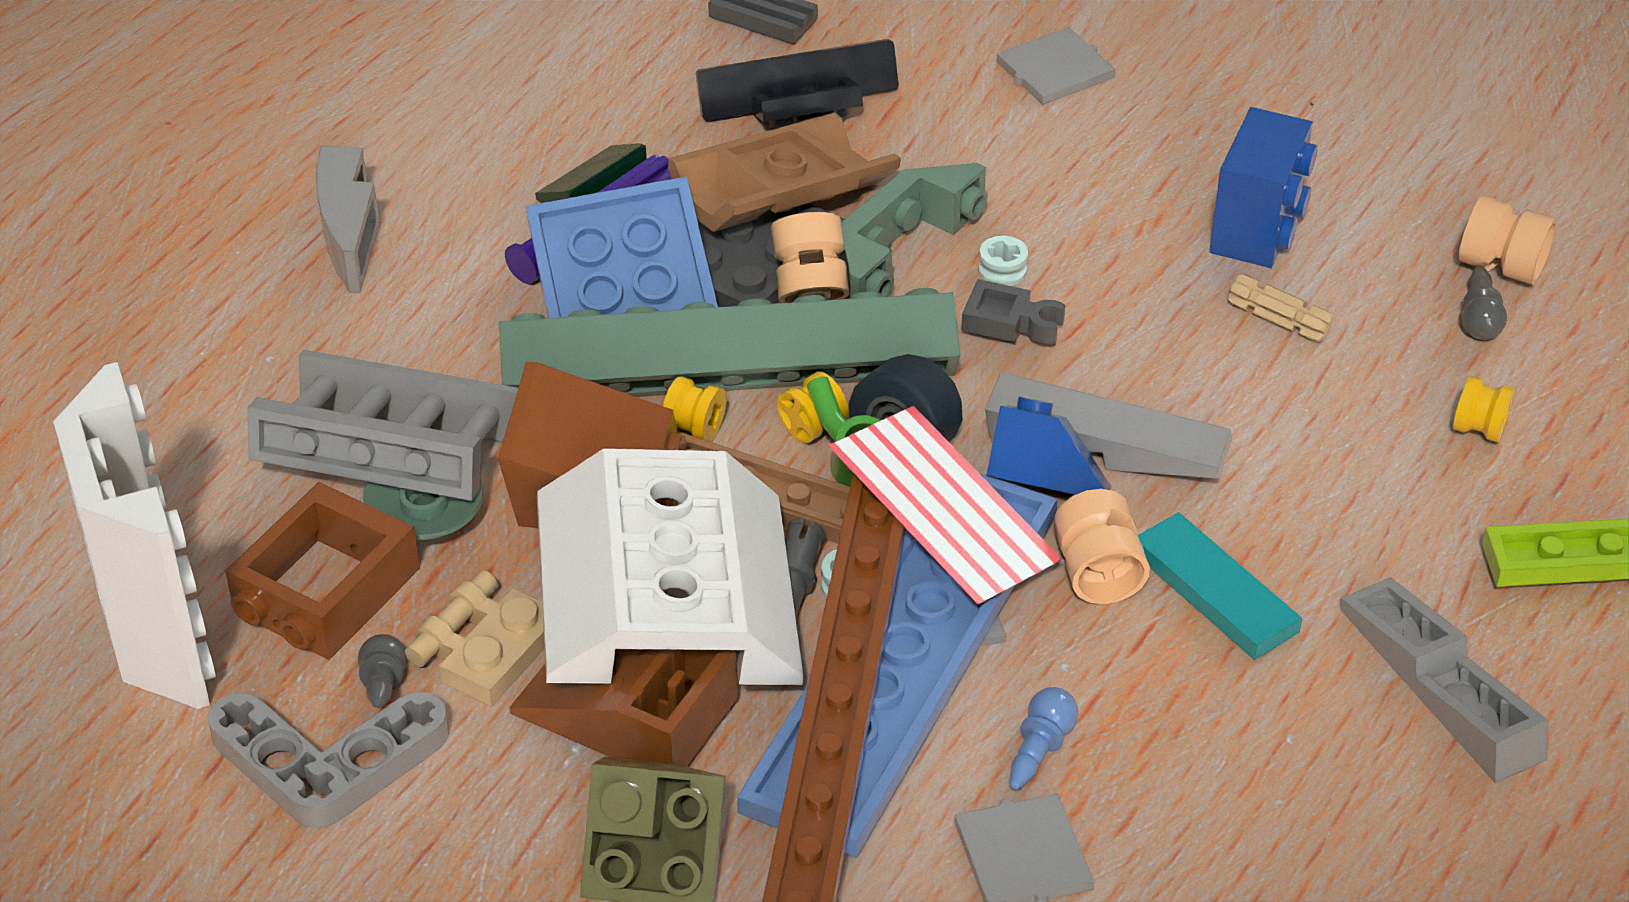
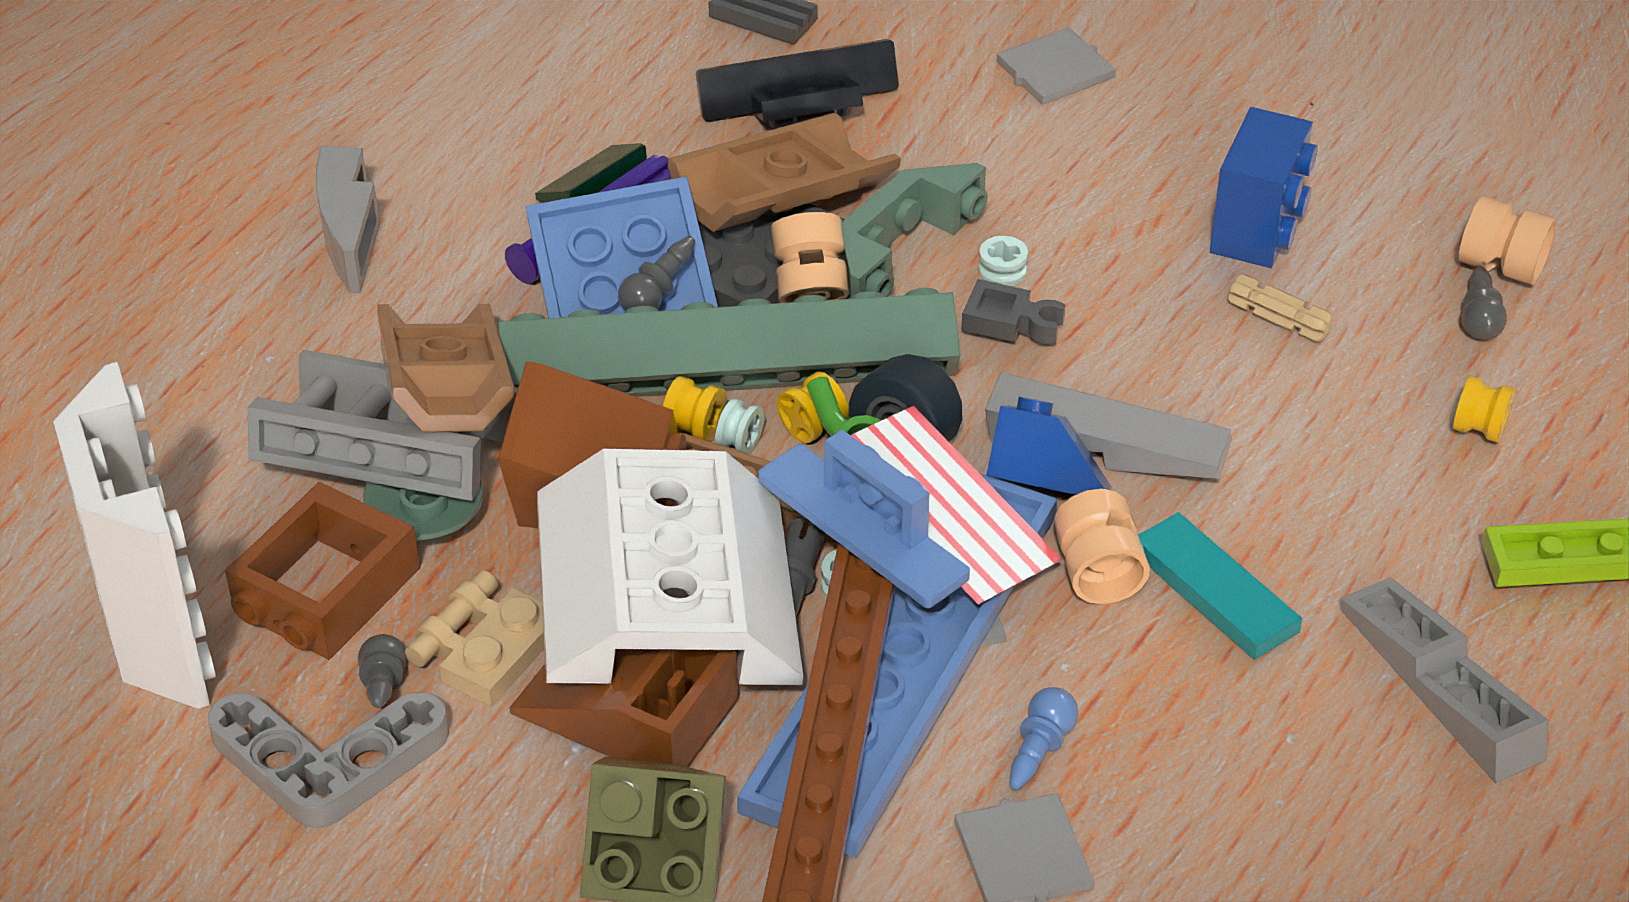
none -> medium nougat piece [377,304,514,432]
none -> dark grey bar [618,236,695,311]
none -> light aqua bush [715,398,764,454]
none -> medium blue bracket [758,430,970,608]

